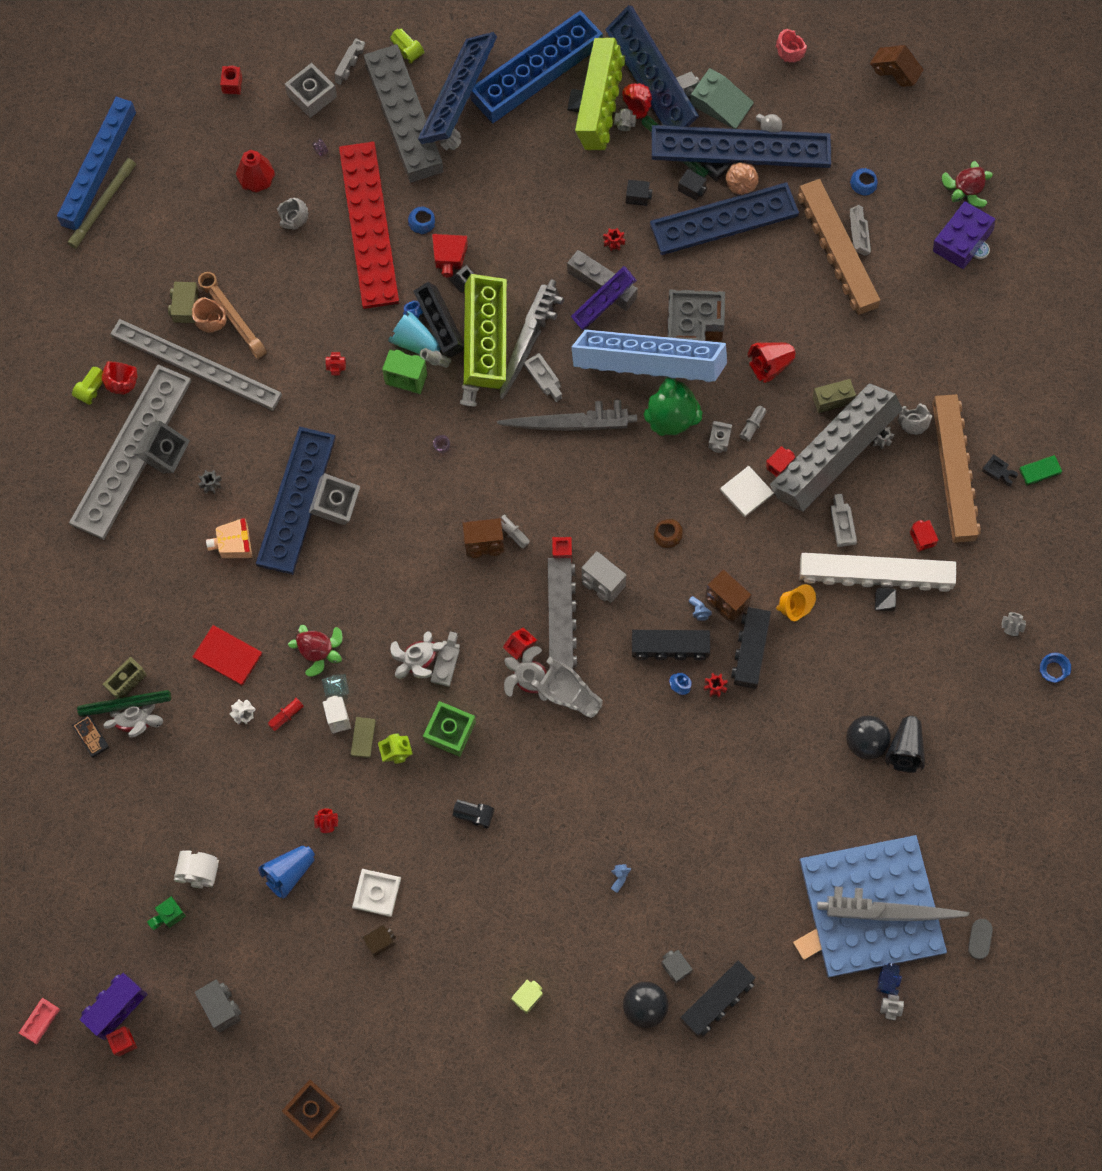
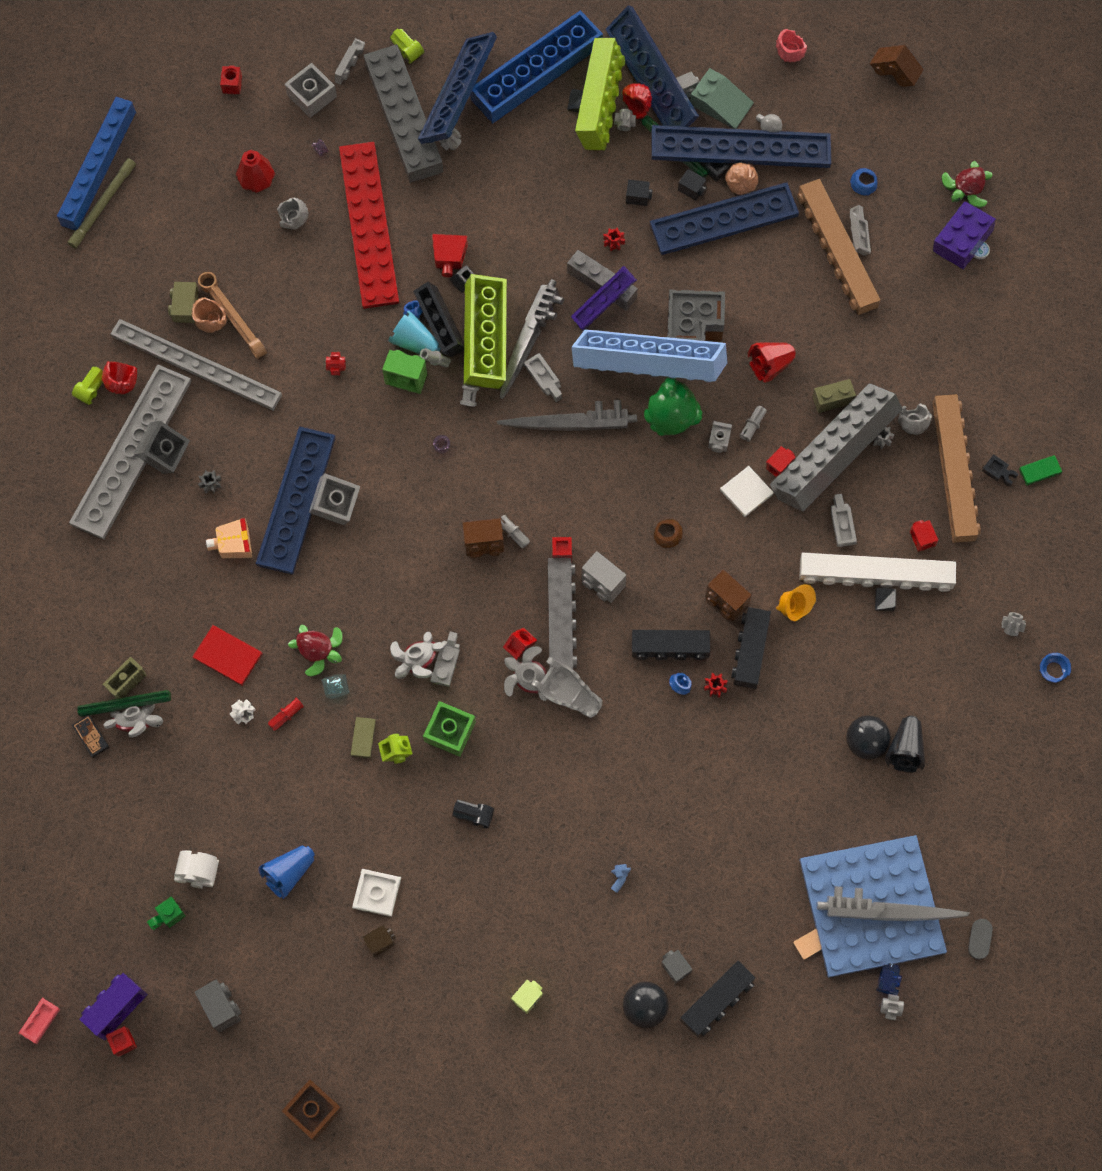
red gear [314,809,338,833] -> none
white brick [323,696,351,733] -> none
blue piece [408,206,435,234] -> none
medium blue plate [689,597,712,621] -> none

